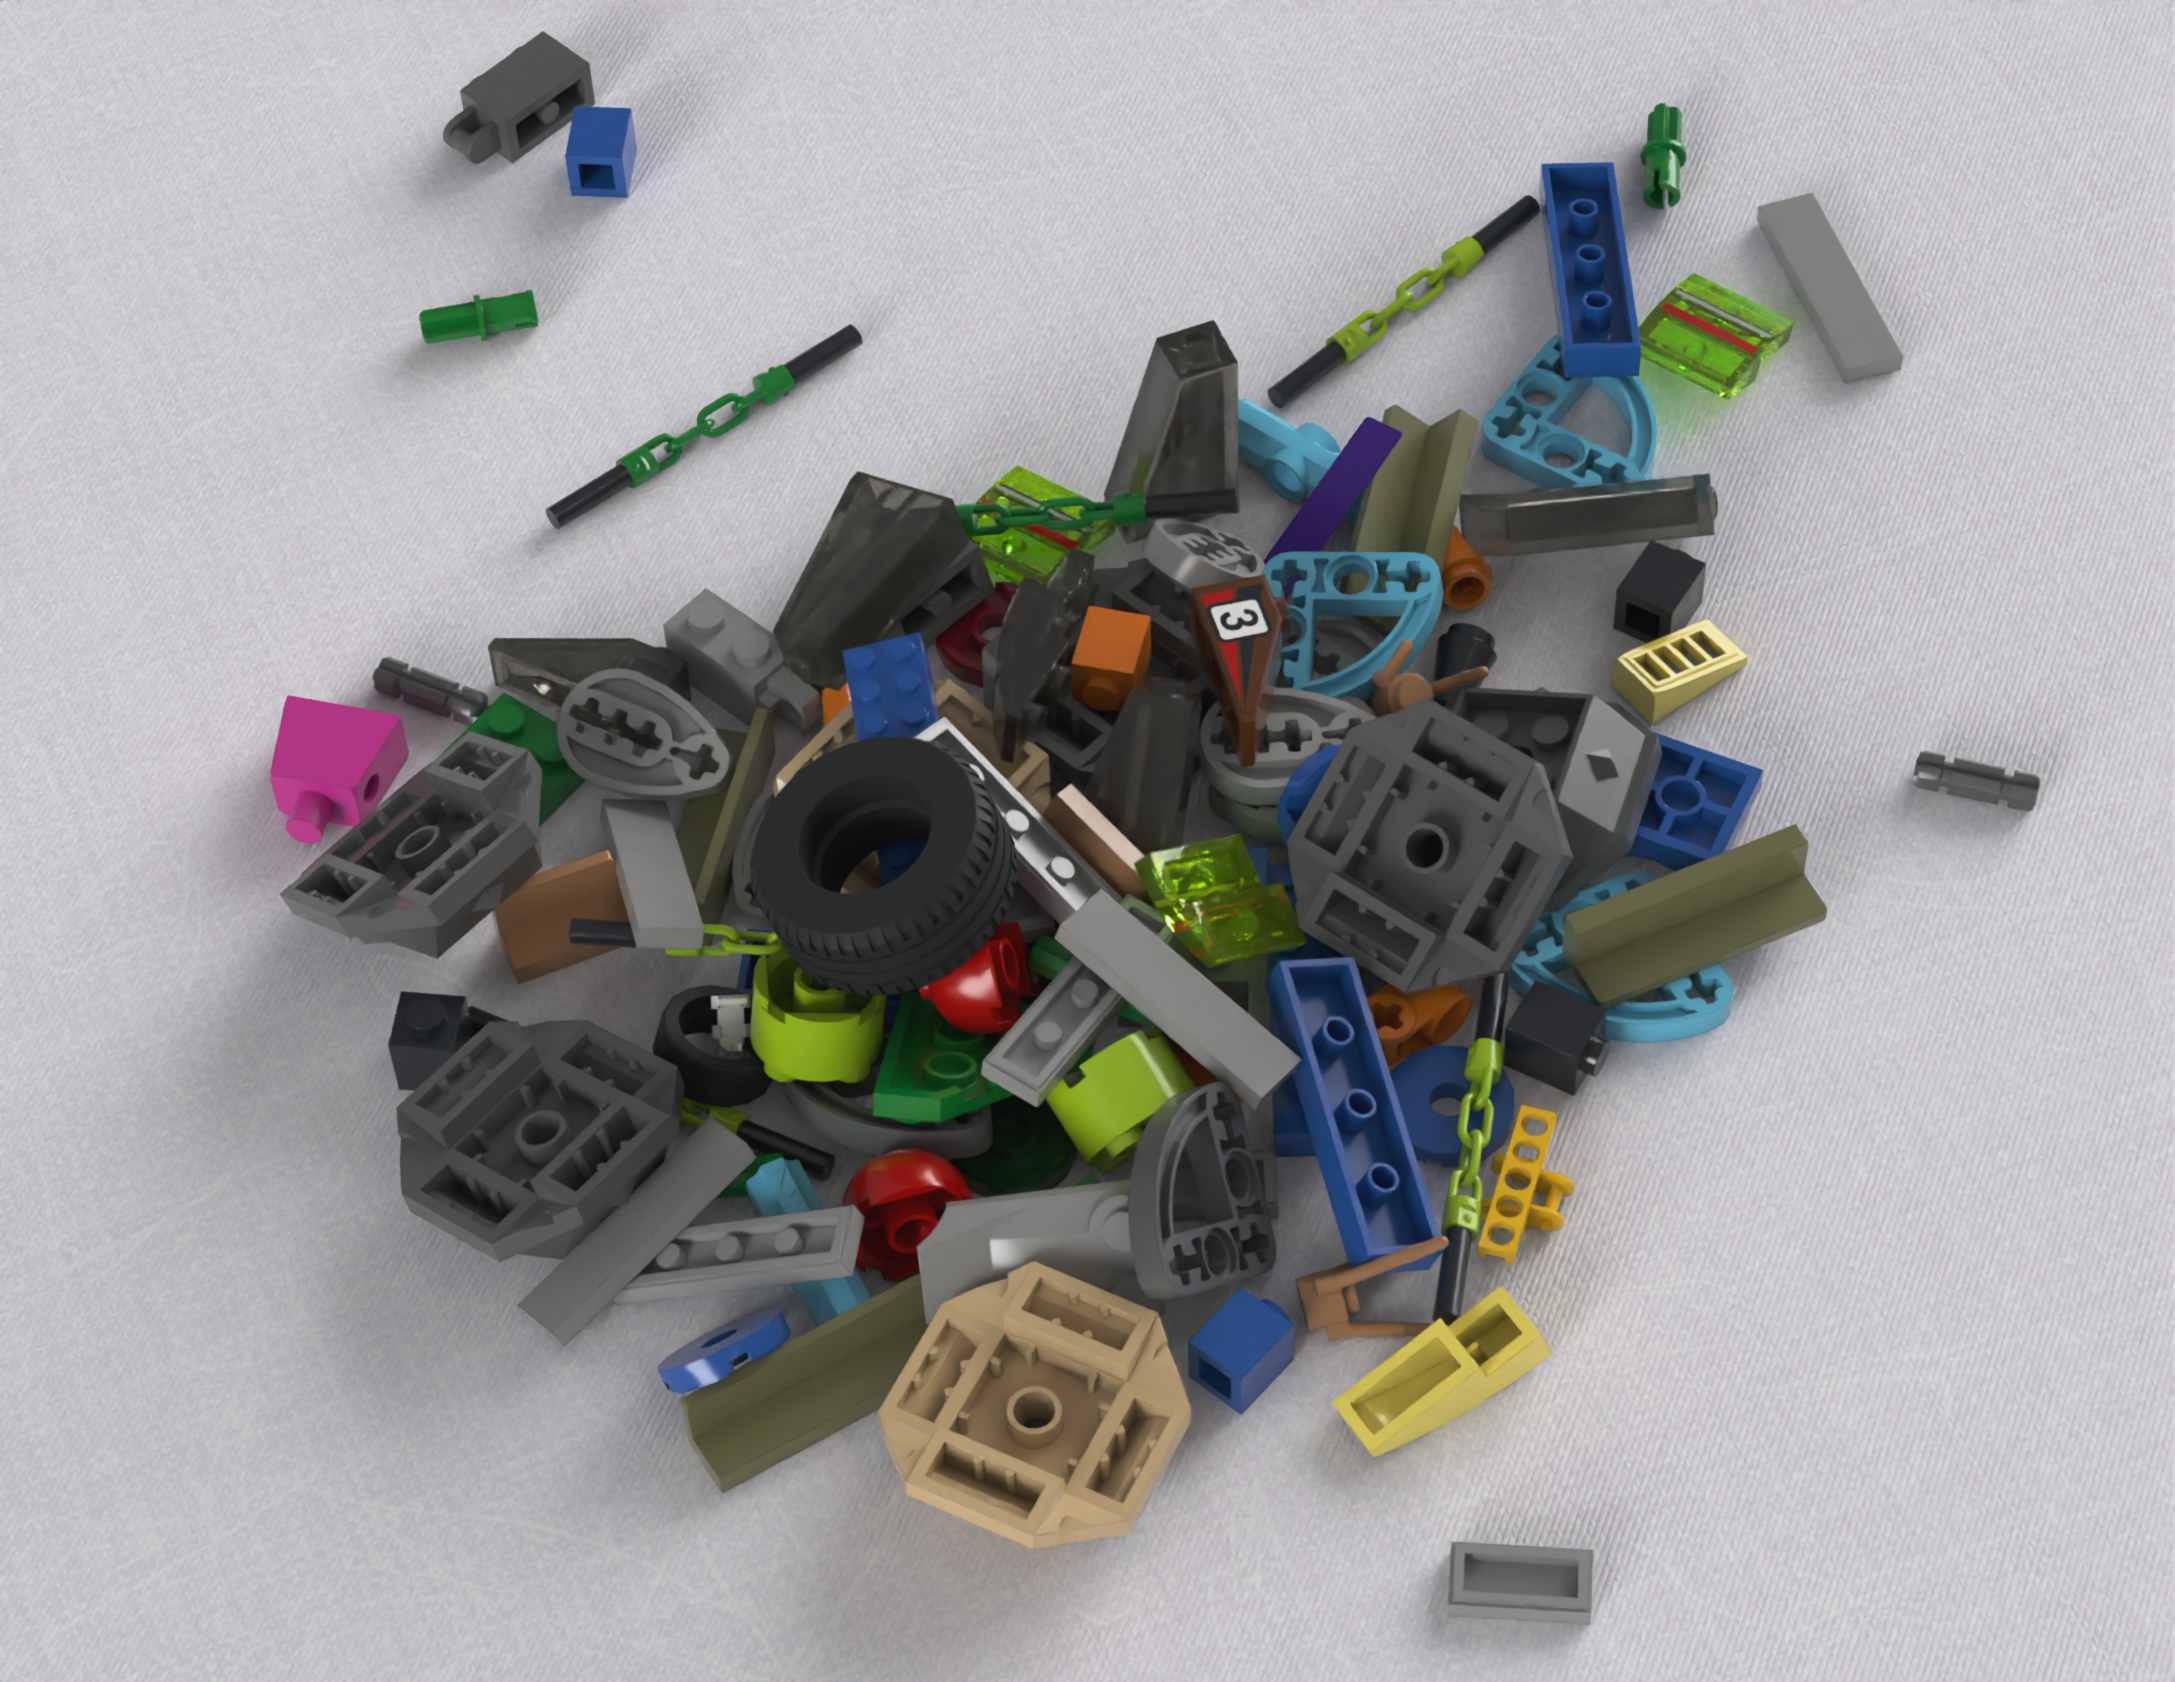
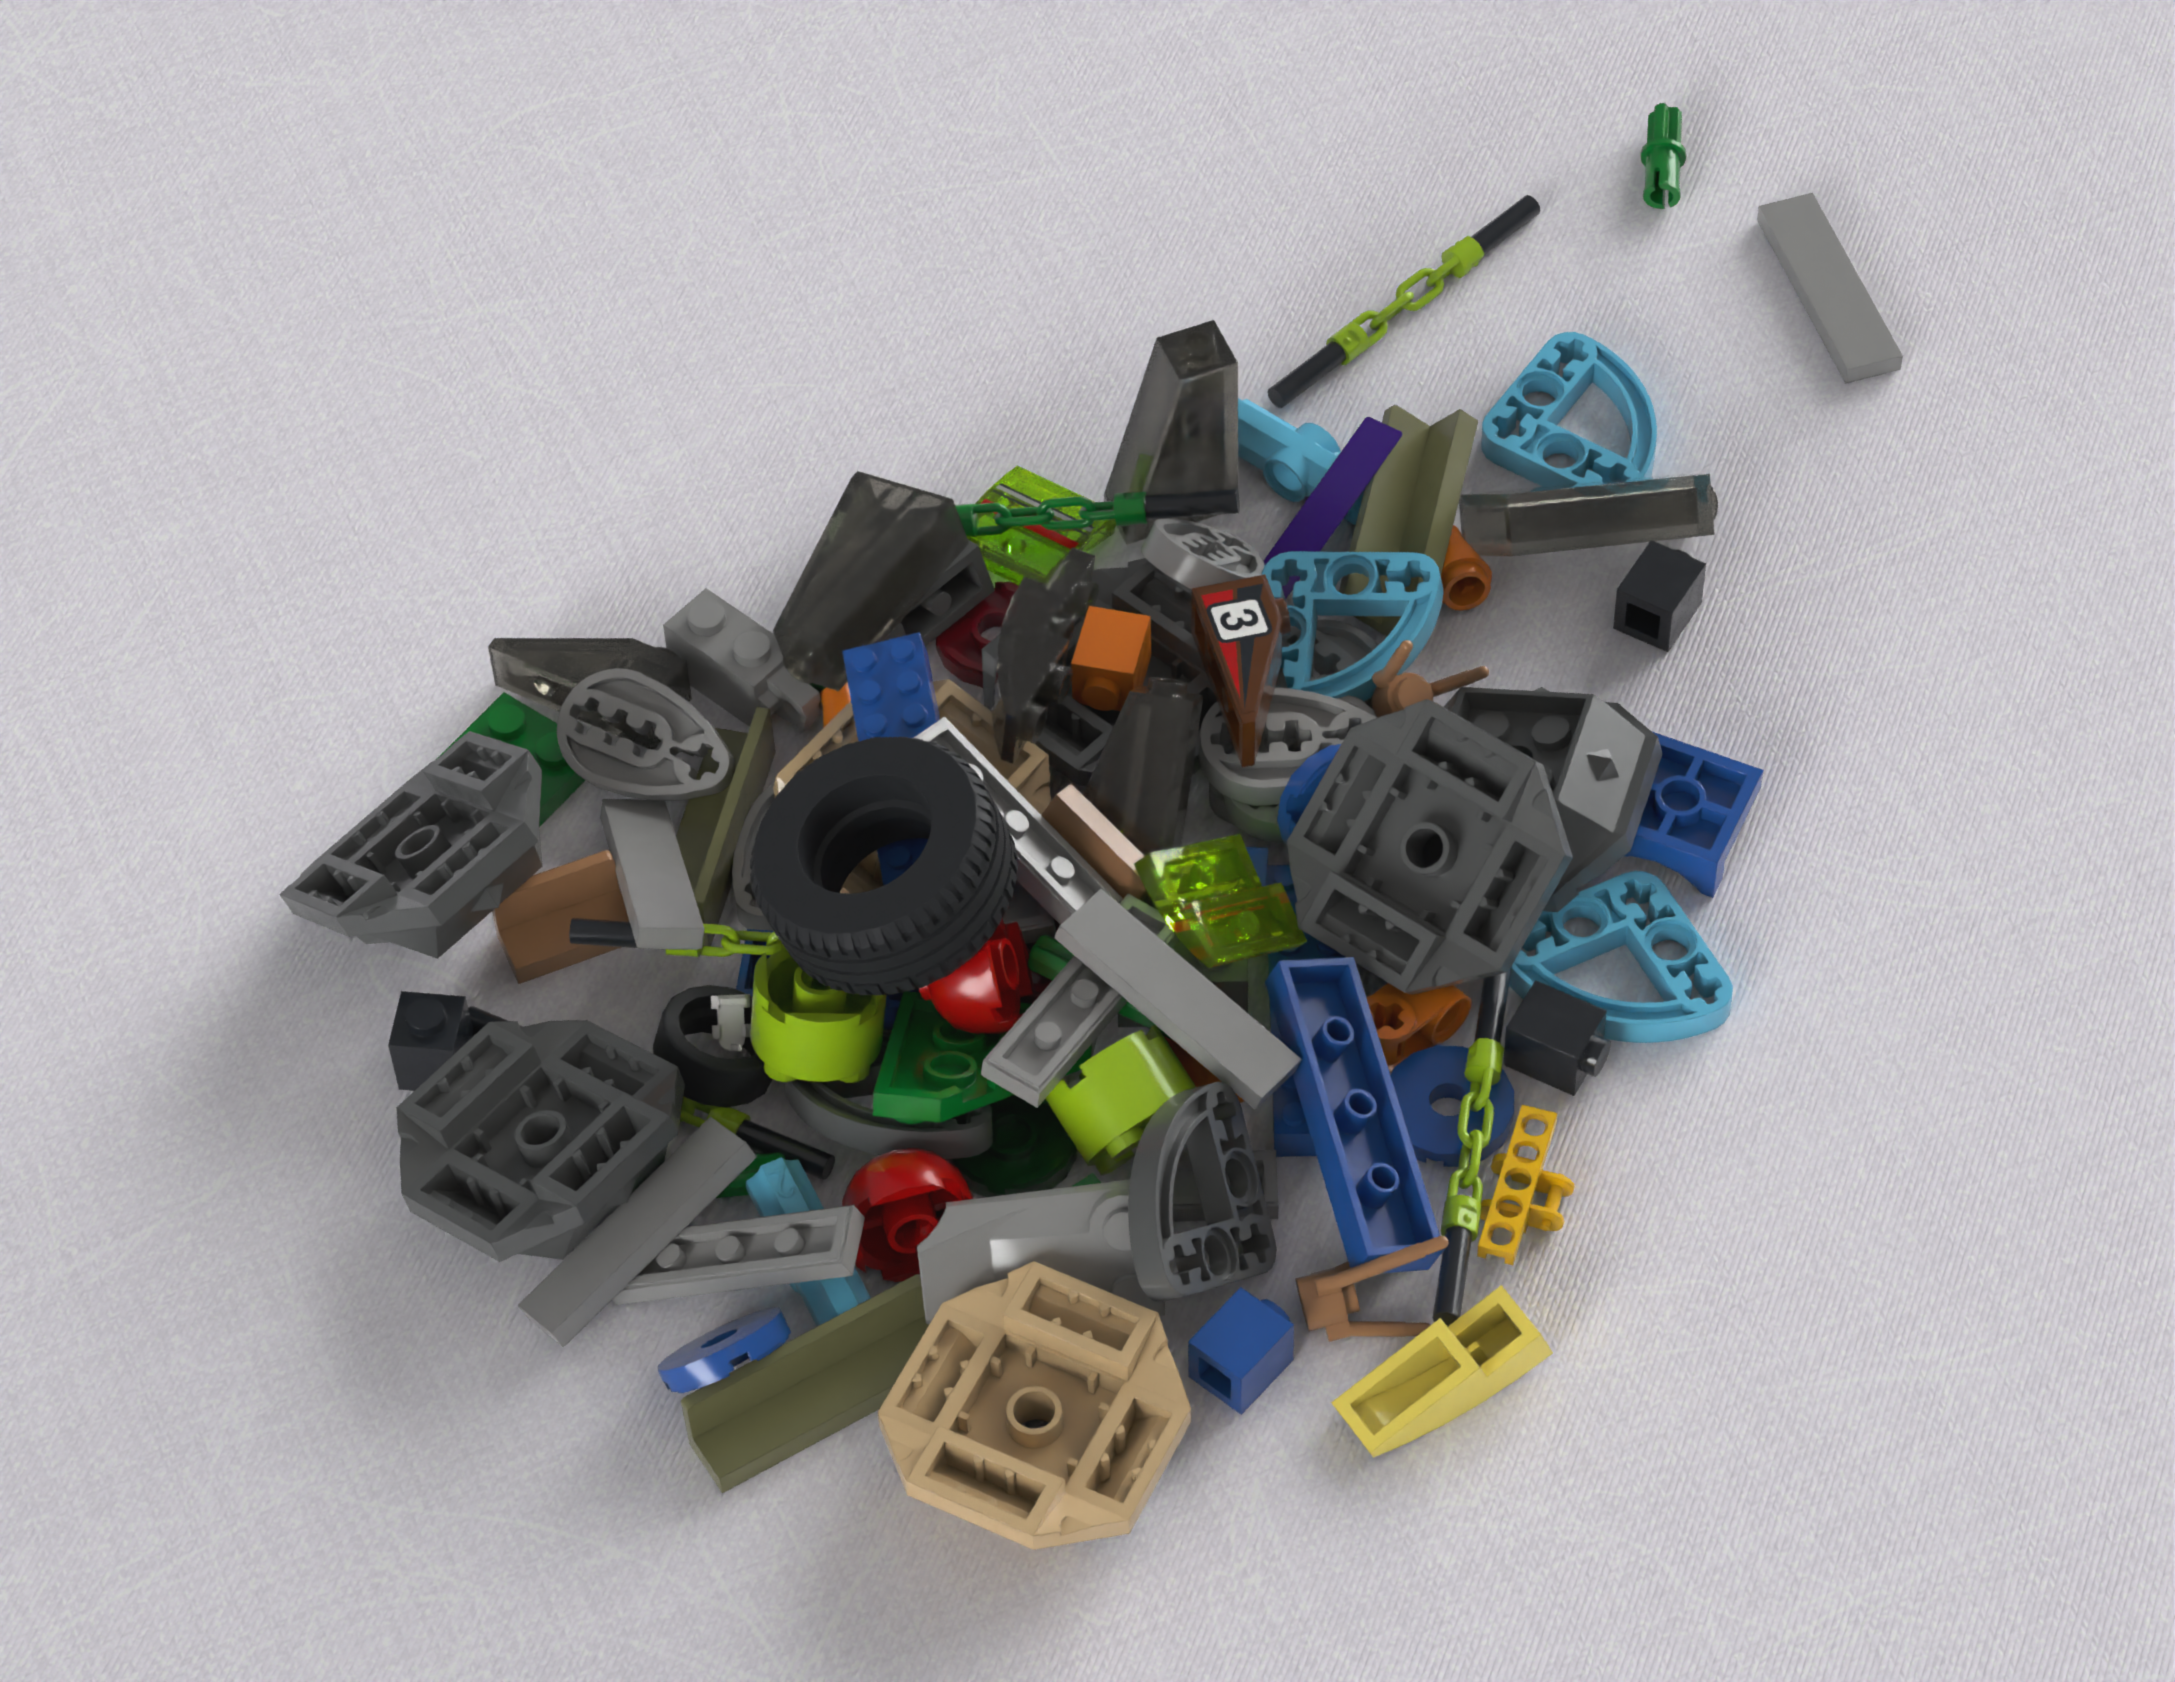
dark pink torso [270,695,409,844] -> none
dark grey axle [372,657,490,726] -> none
green axle [419,290,539,344] -> none
dark grey brick [443,31,595,164] -> none
piece [545,324,863,529] -> none
blue brick [565,106,637,198] -> none
black cone [1433,623,1497,707] -> none
light grey tile [1448,1541,1593,1625] -> none
blue piece [1539,162,1641,378] -> none
olive panel [1562,824,1827,1010] -> none
light yellow slope [1612,619,1748,725] -> none
clear neon green slope [1638,273,1795,400] -> none
dark grey axle [1913,751,2040,812] -> none

